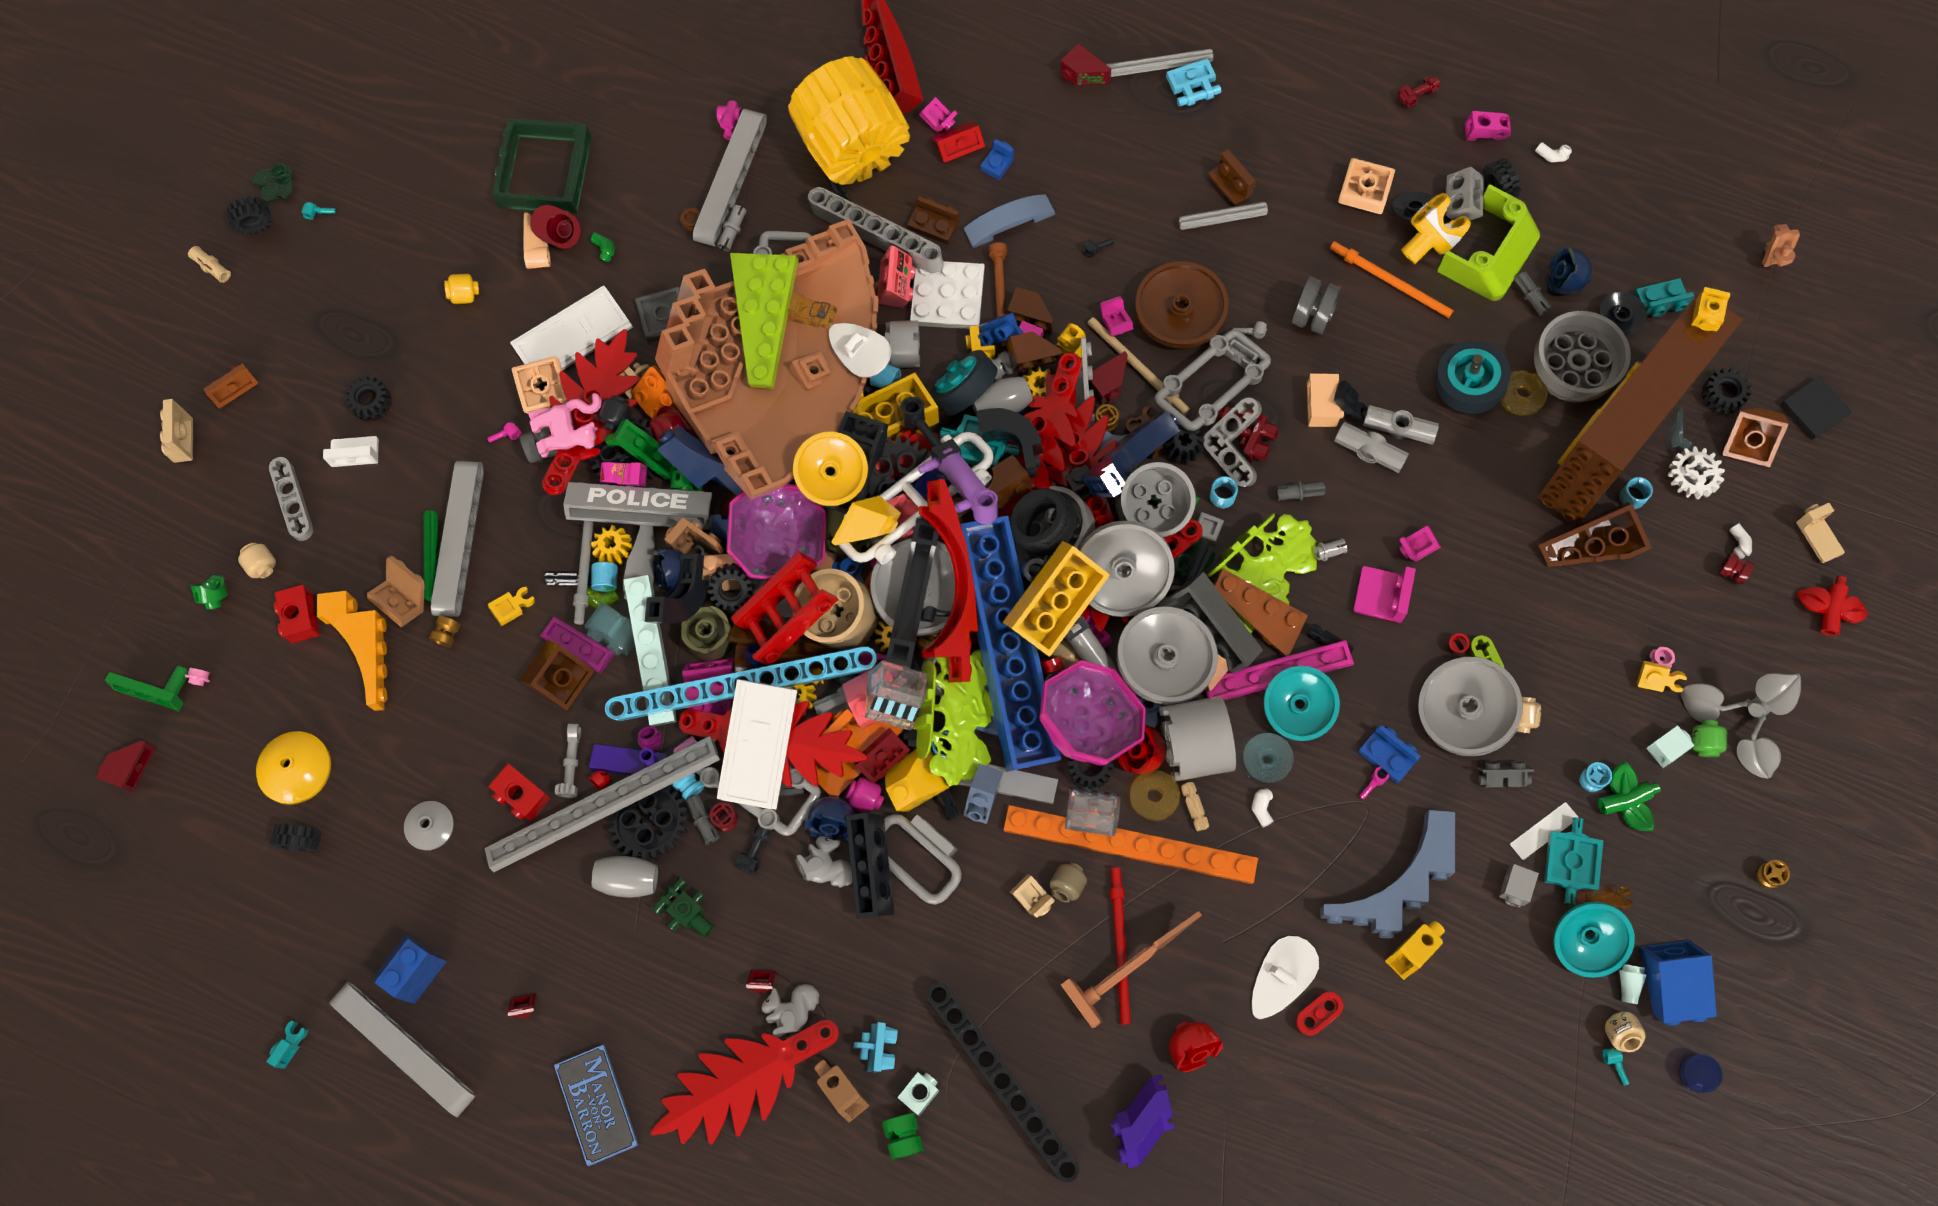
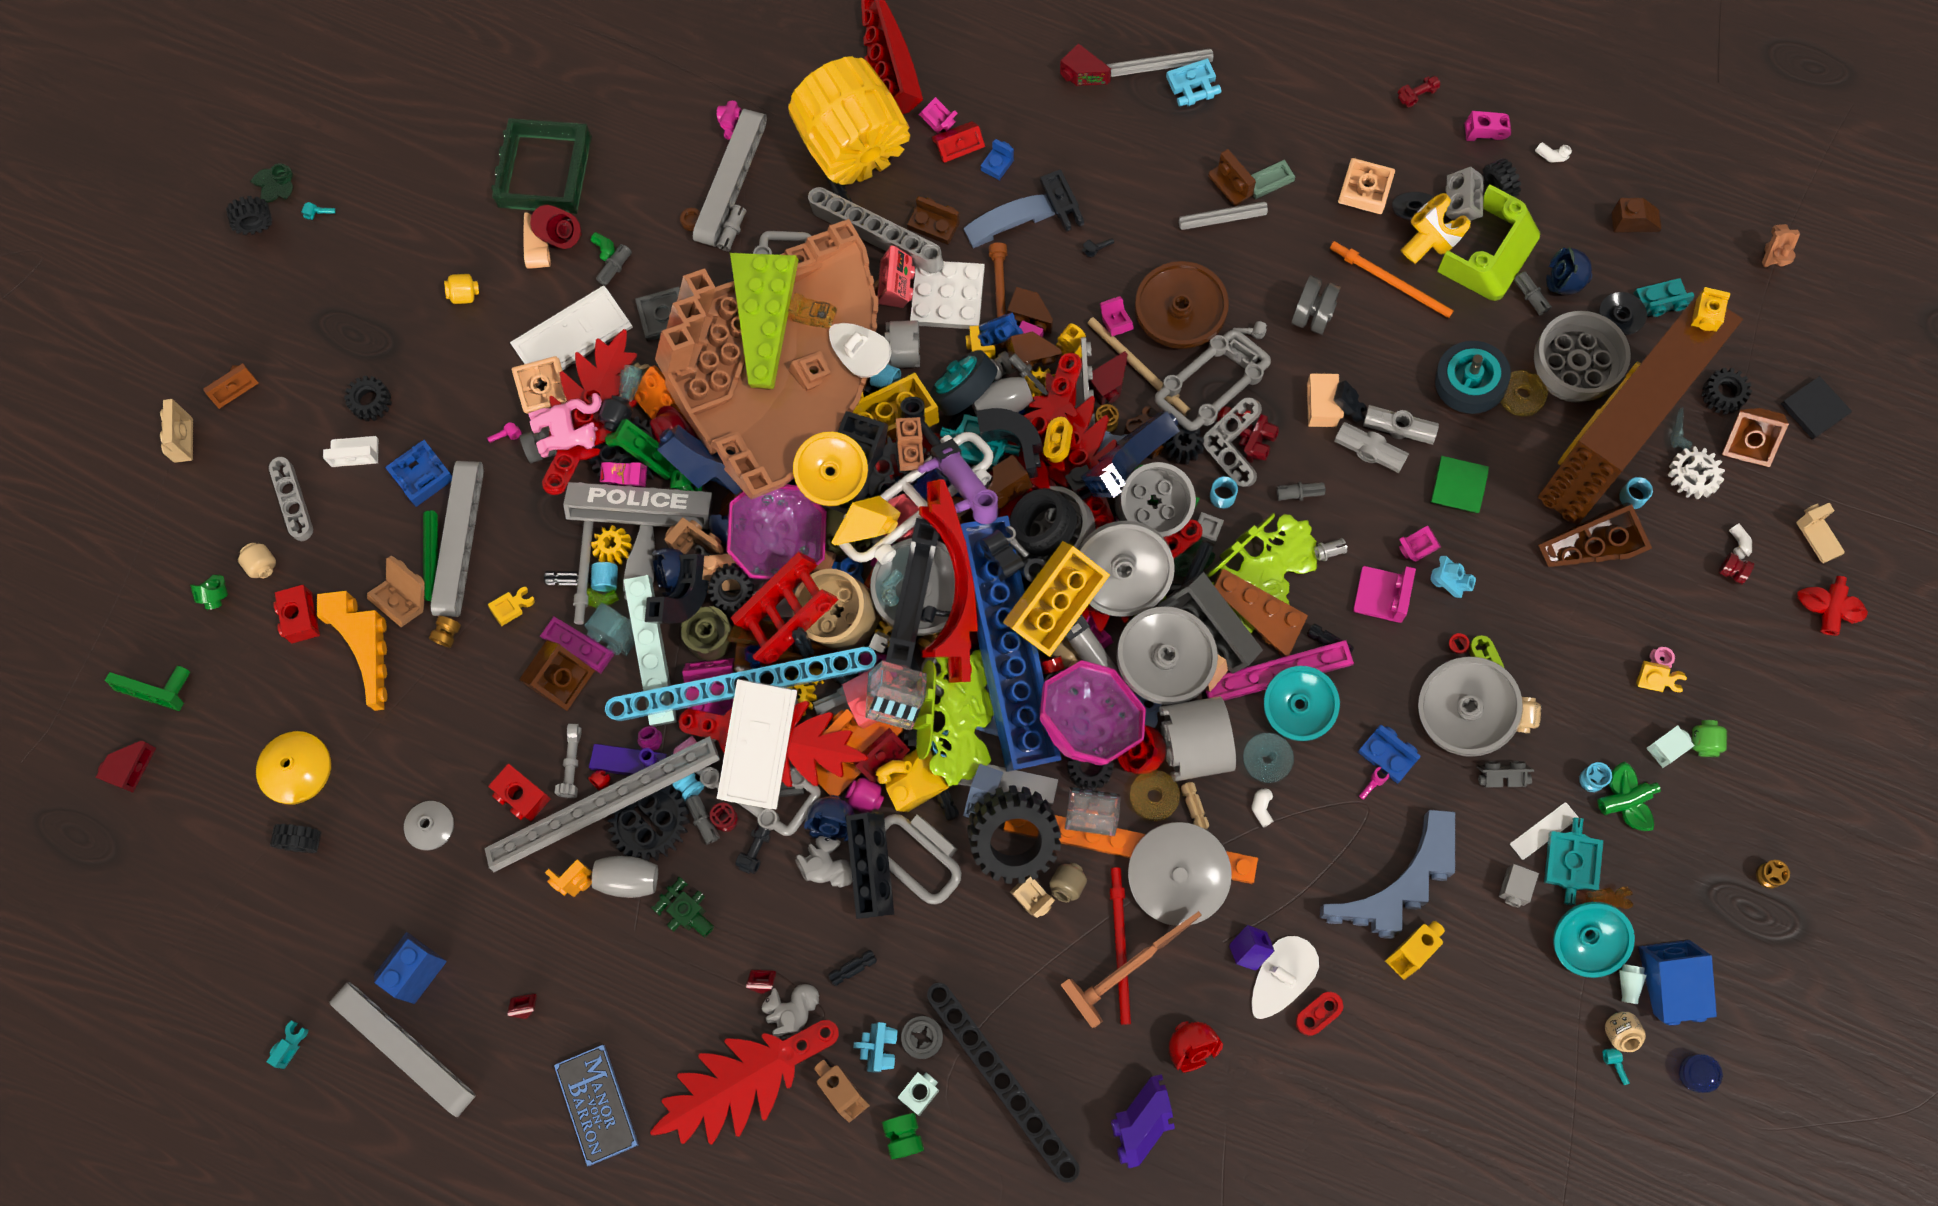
bright pink plate [185,668,210,686] -> none
tan pin [188,246,231,283] -> none
light grey plant [1680,673,1801,779] -> none
none -> blue brick [385,440,452,507]
none -> light orange bracket [545,860,592,897]
none -> dark grey axle [596,244,632,286]
none -> clear light blue cone [619,365,643,402]
none -> black axle [792,627,814,659]
none -> black axle [828,950,877,986]
none -> light grey piece [869,631,891,653]
none -> yellow arm [876,760,912,784]
none -> clear light blue arm [880,569,904,606]
none -> nougat slope [896,417,924,471]
none -> dark grey gear [901,1016,943,1059]
none -> black tyre [967,785,1061,884]
none -> black leg [980,529,1025,582]
none -> light grey hand [1006,526,1028,558]
none -> dark grey piece [1008,353,1048,395]
none -> black hinge [1040,169,1084,232]
none -> yellow plate [1043,417,1073,463]
none -> light grey dish [1128,822,1232,926]
none -> dark purple panel [1229,925,1275,970]
none -> sand green tile [1251,159,1296,199]
none -> green slope [1430,456,1489,513]
none -> medium azure hips [1431,556,1476,598]
none -> reddish brown slope [1612,198,1662,232]

